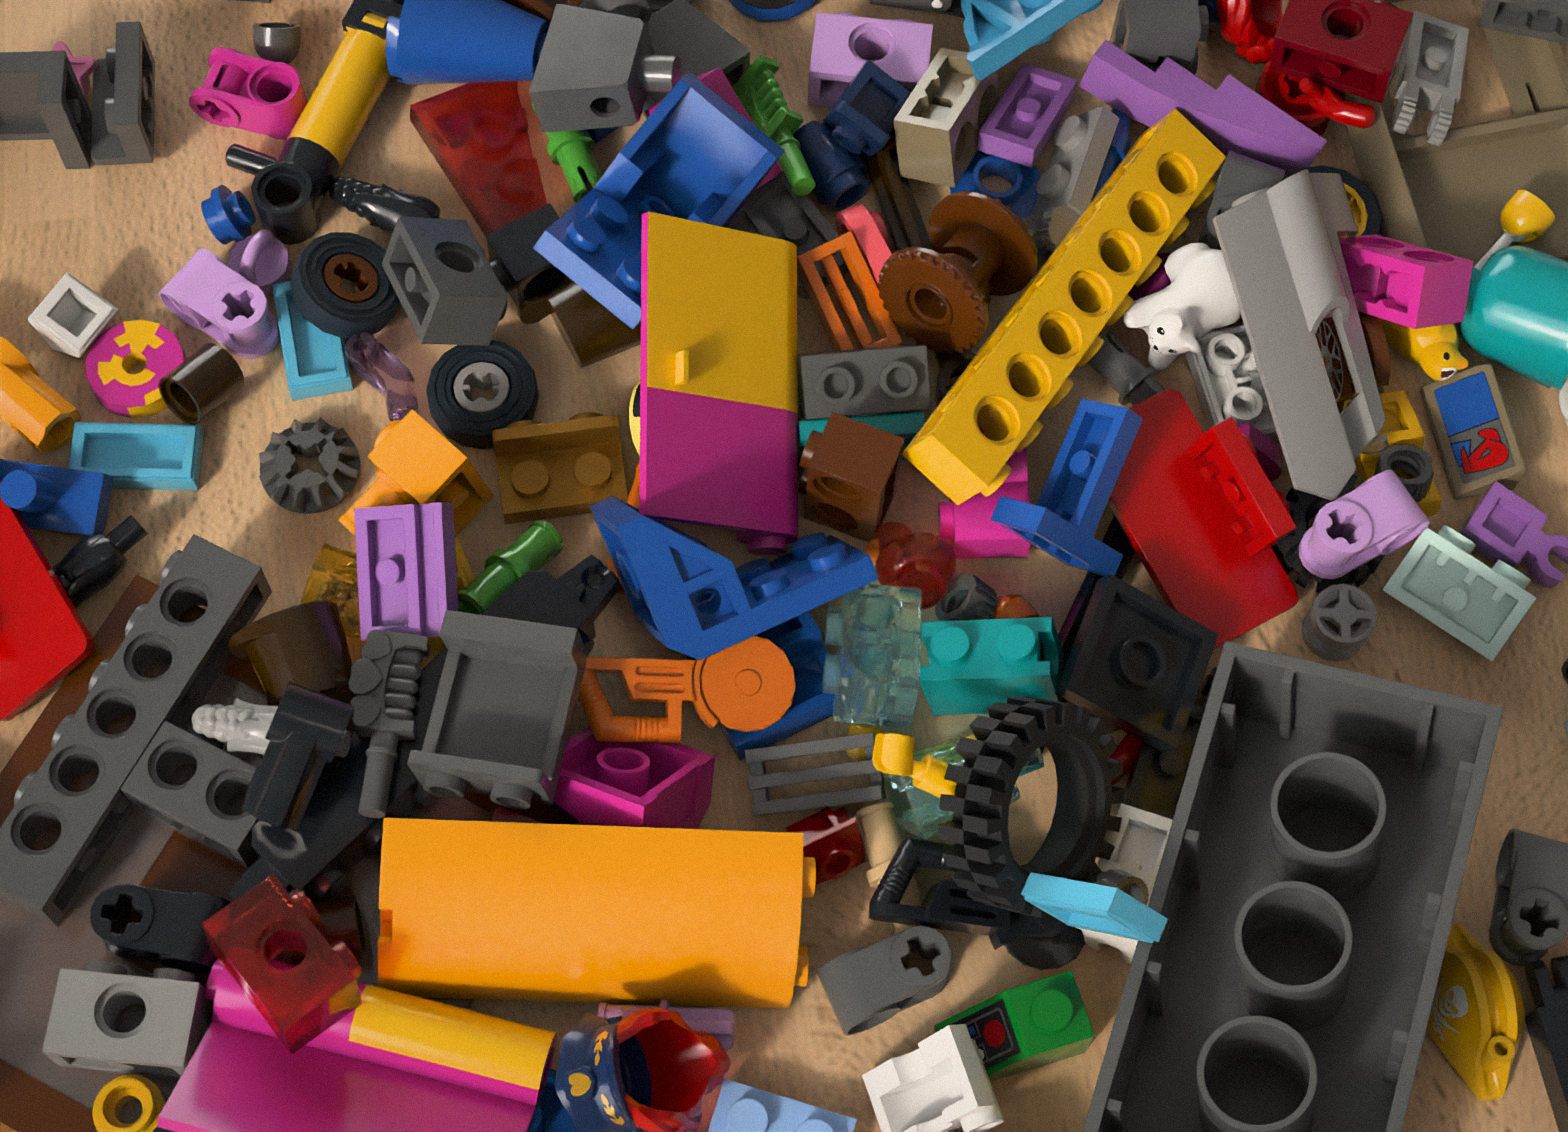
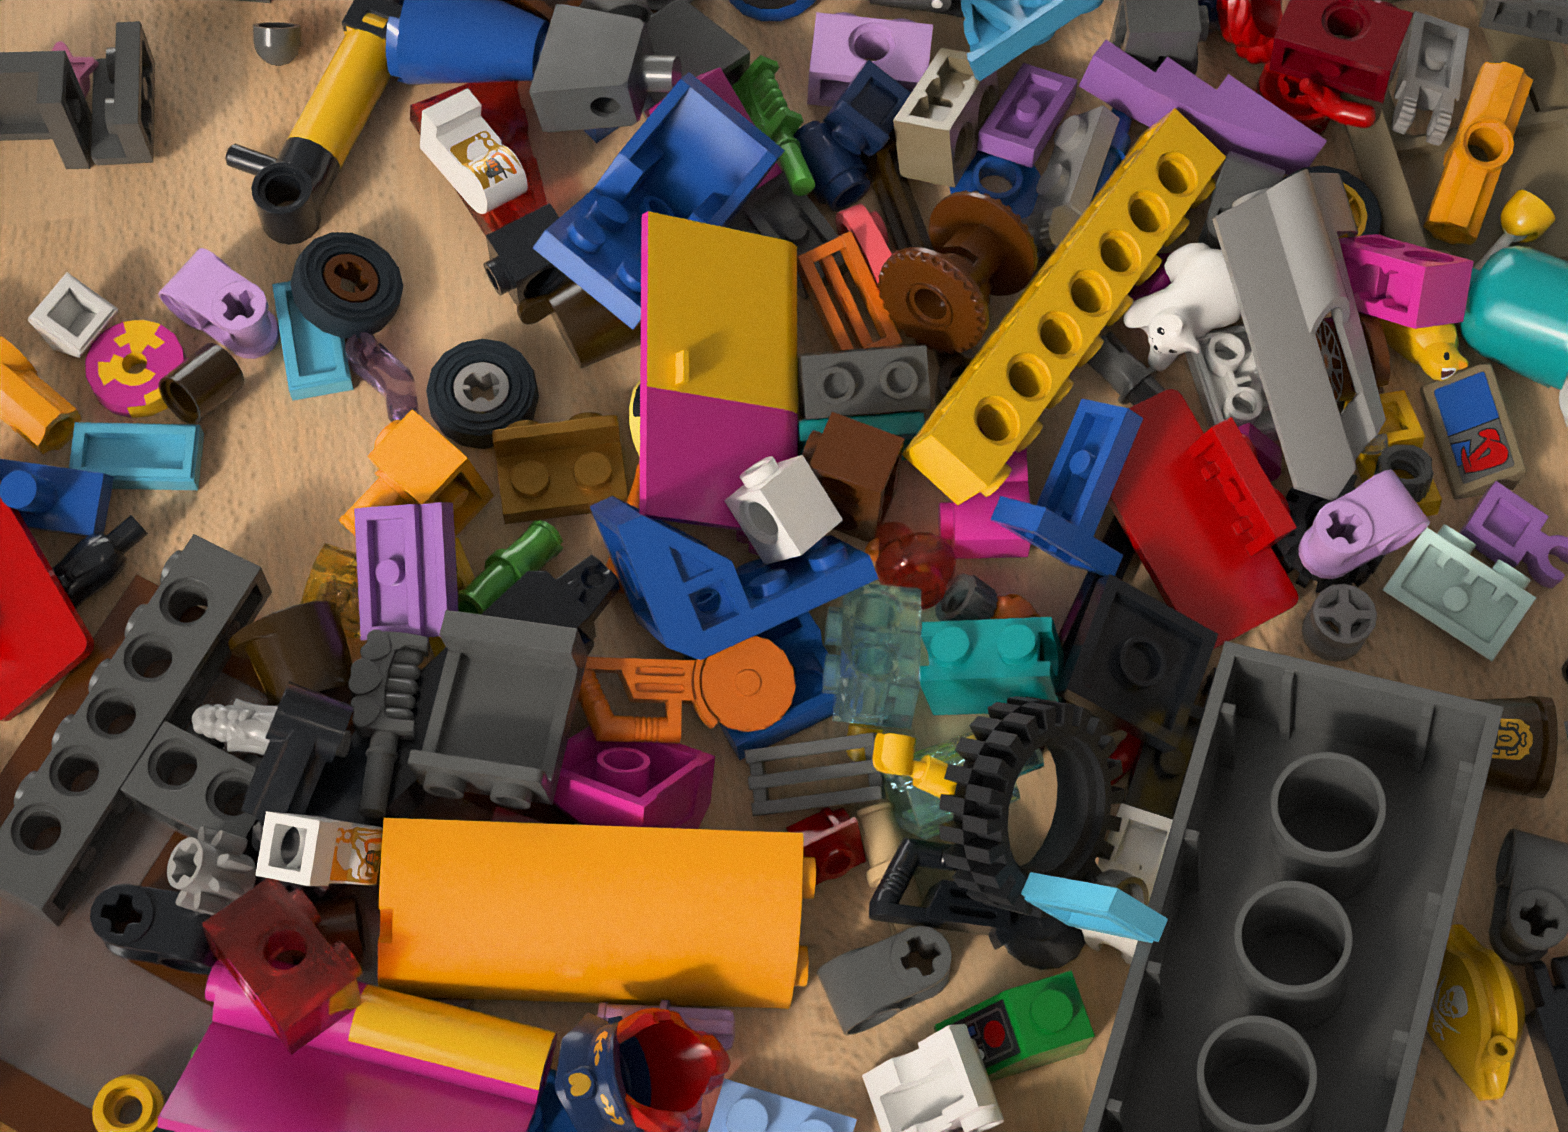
light grey brick [42,961,212,1079] -> none
dark pink piece [189,47,308,140] -> none
blue plate [201,185,256,245] -> none
lavender tile [228,229,292,296] -> none
dark grey gear [259,417,361,514] -> none
black piece [328,176,442,234] -> none
dark grey brick [382,216,508,346] -> none
bright green pin [532,102,603,203] -> none
none -> light grey gear [167,826,256,918]
none -> white leg [256,811,383,886]
none -> white leg [420,88,528,214]
none -> white brick [724,455,843,565]
none -> light orange piece [1423,61,1533,245]
none -> dark brown hat [1472,696,1558,799]

